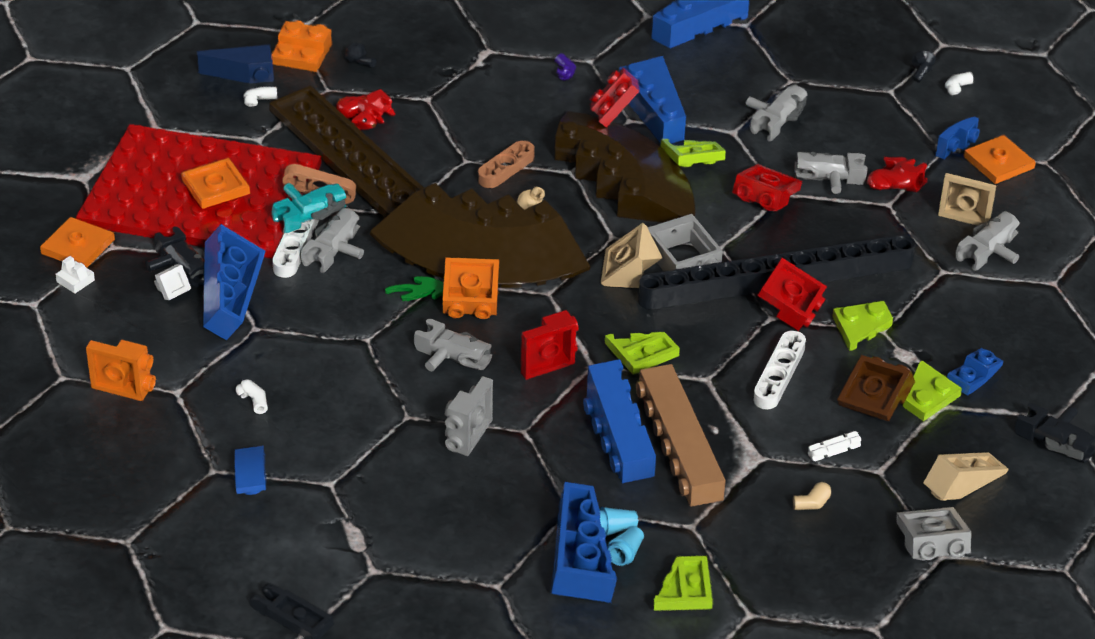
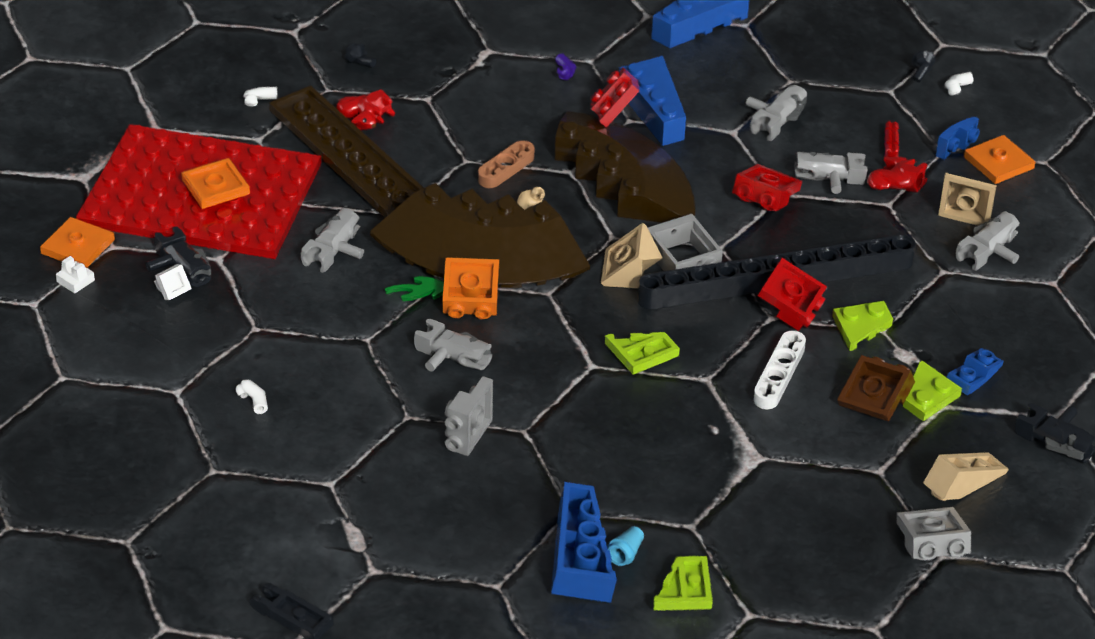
orange plate [86,340,156,401] -> none
dark blue slope [197,45,274,84] -> none
blue wedge [203,224,266,340] -> none
blue slope [235,446,267,495] -> none
orange plate [272,20,332,72] -> none
teal piece [272,183,346,233] -> none
white beam [273,219,319,277] -> none
nougat beam [283,164,356,204] -> none
red plate [521,310,579,380] -> none
blue wedge [583,359,656,483] -> none
medium azure cone [599,507,638,536] -> none
medium nougat brick [636,364,725,507] -> none
lime wing [661,139,726,167] -> none
tan arm [793,482,831,510] -> none
white axle [808,431,861,461] -> none
none -> red axle [885,121,899,157]

